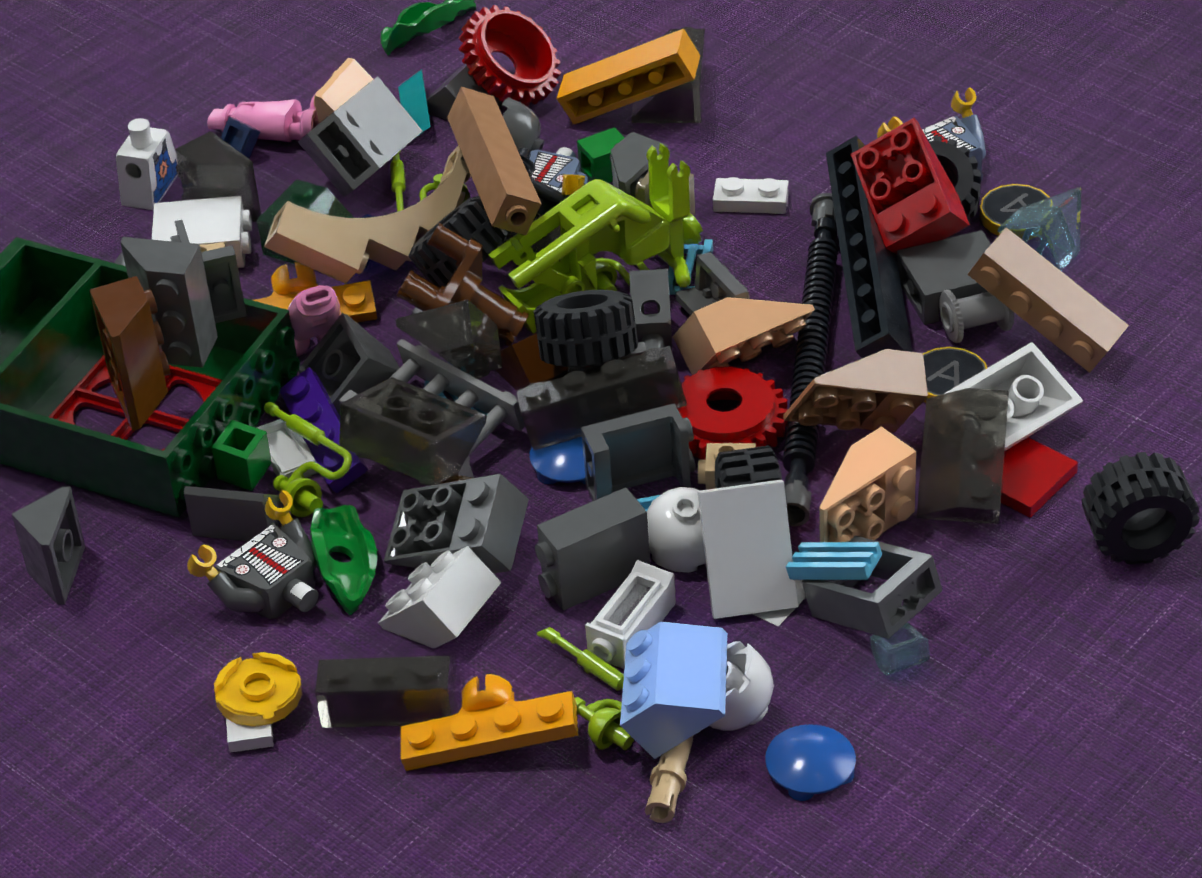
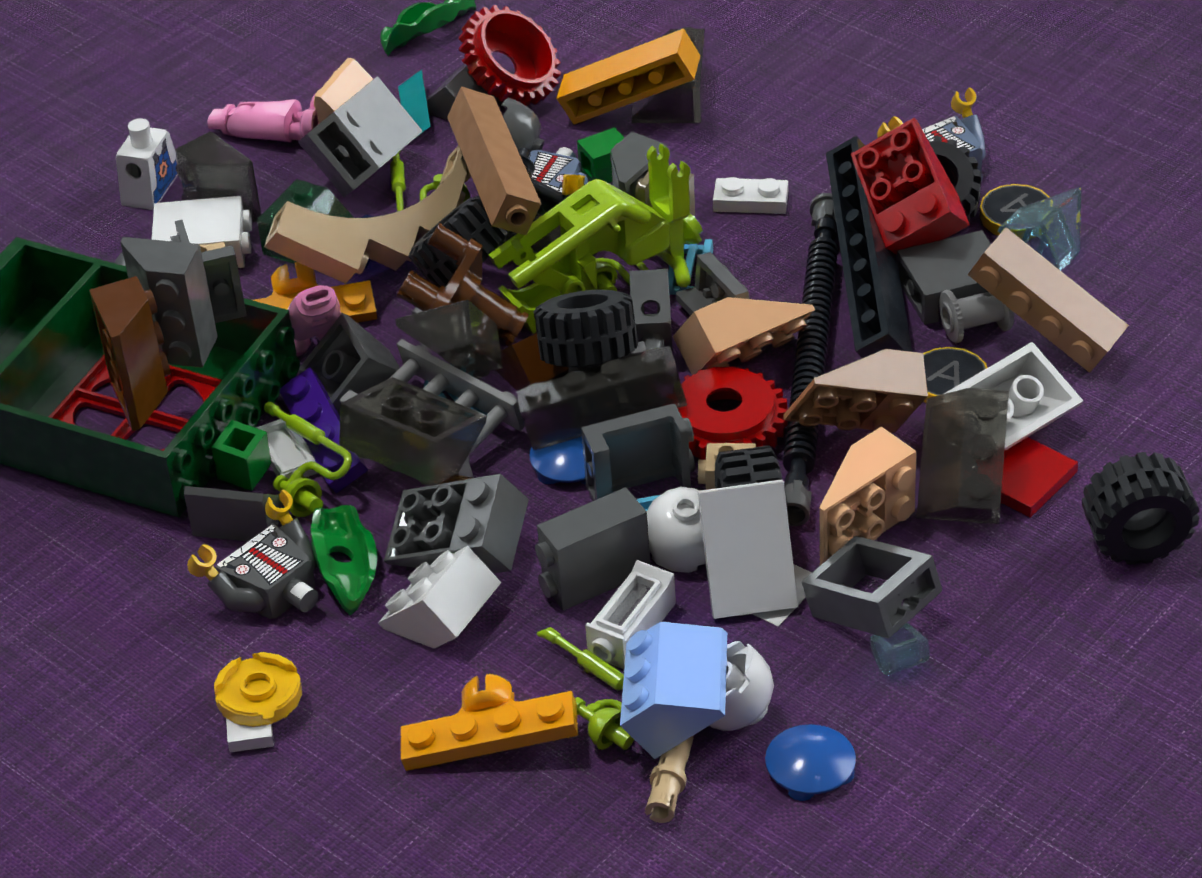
dark grey slope [12,487,85,604] -> none
dark blue tile [216,116,261,163] -> none
clear smoke slope [315,654,457,728] -> none
medium azure tile [786,542,882,580] -> none

